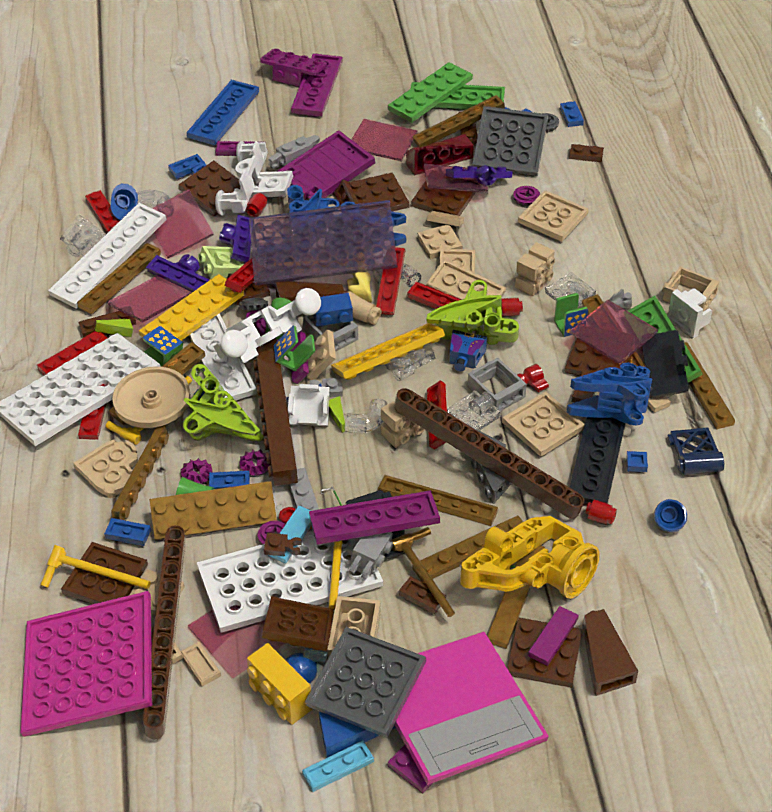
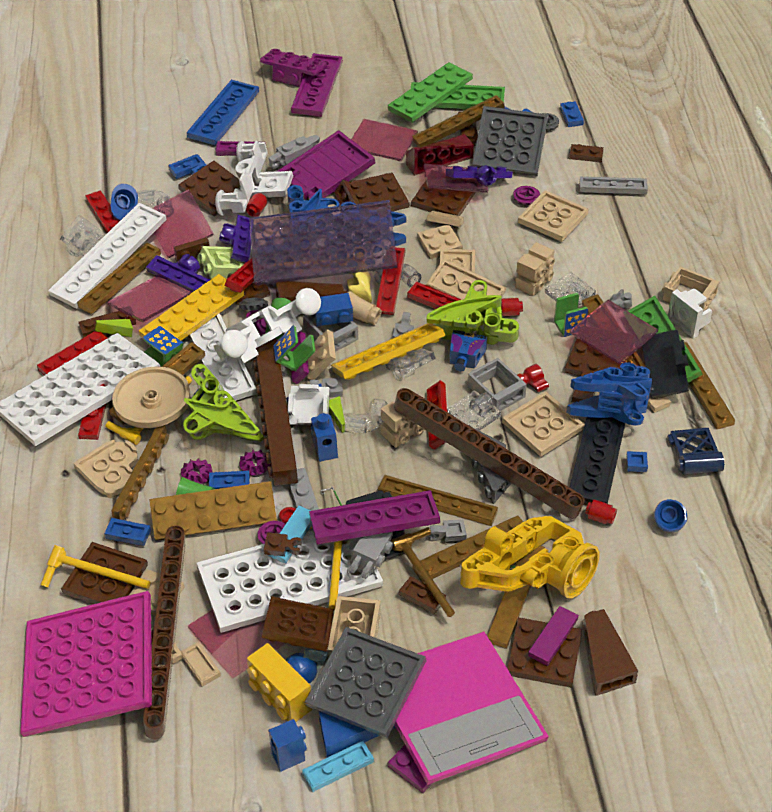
none -> reddish brown plate [174,237,210,262]
none -> blue brick [268,719,307,772]
none -> blue torso [311,413,338,462]
none -> light grey plate [392,312,414,338]
none -> light grey plate [429,519,467,542]
none -> light grey plate [579,176,648,195]

